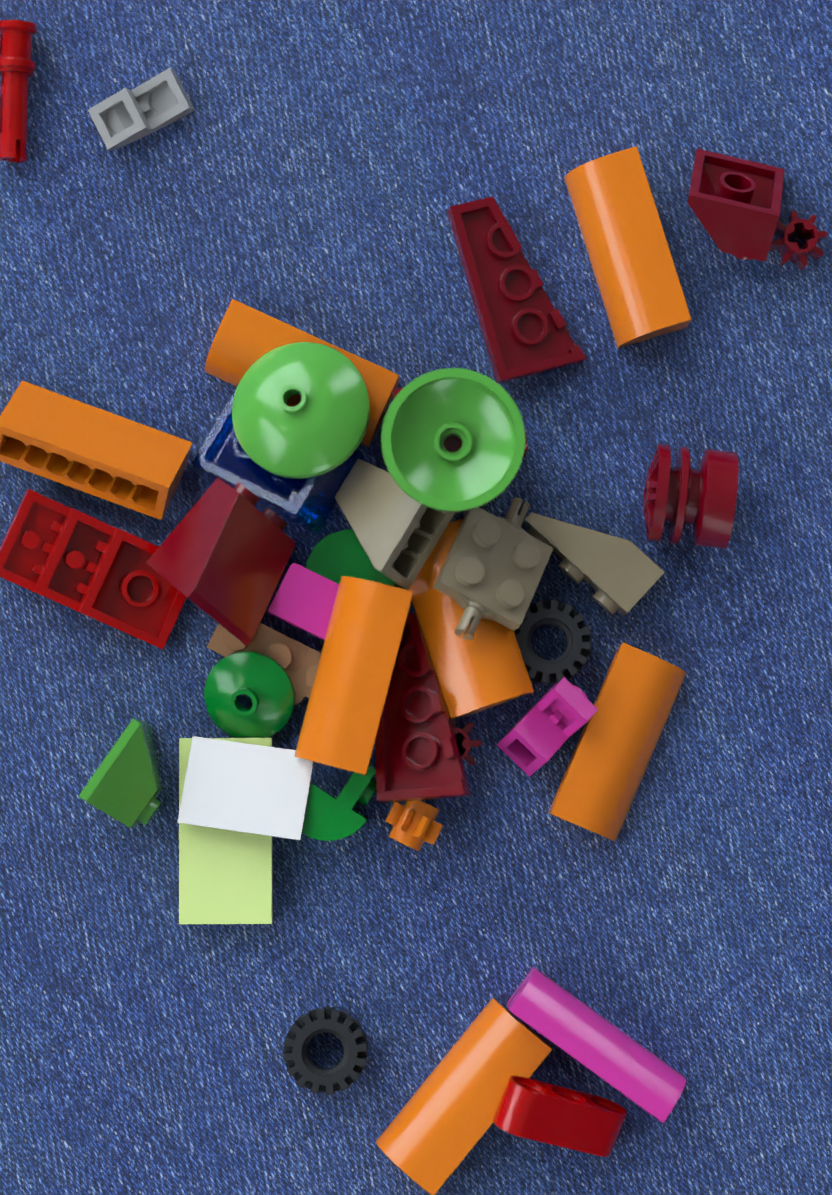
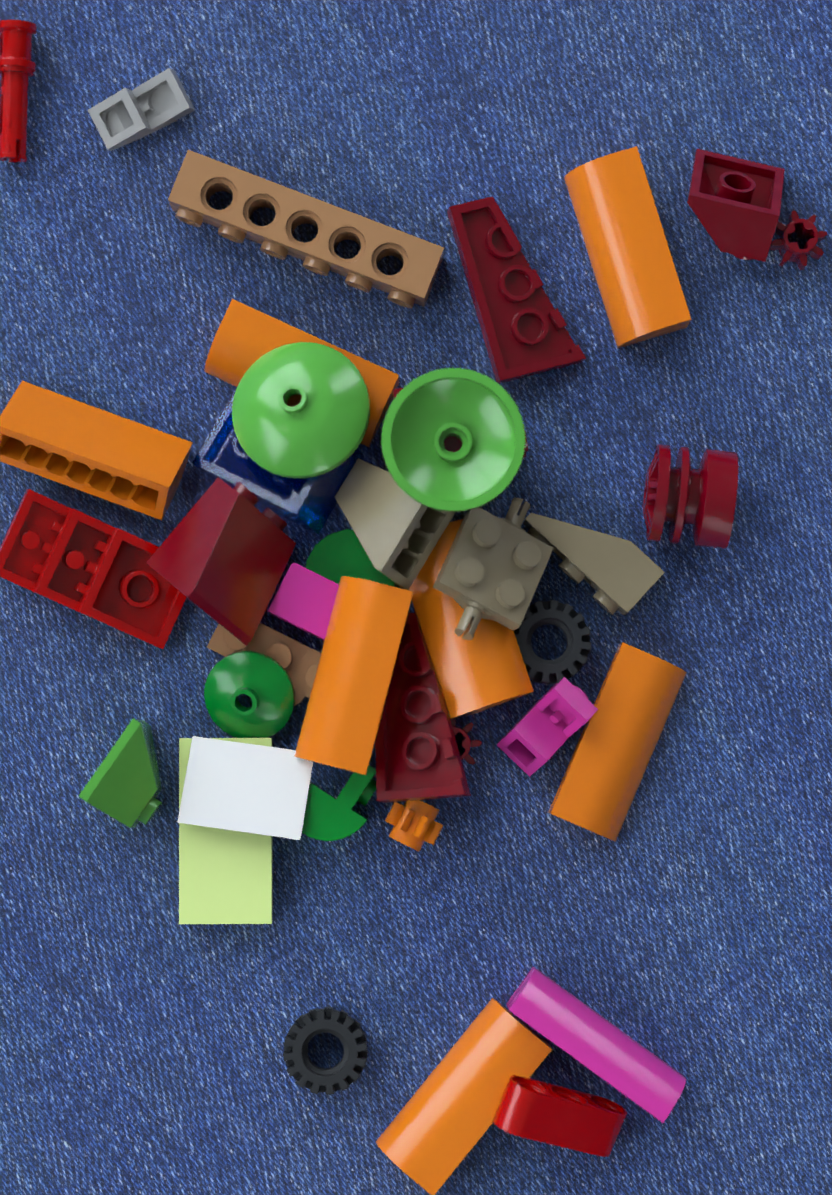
none -> medium nougat brick [168,150,444,308]

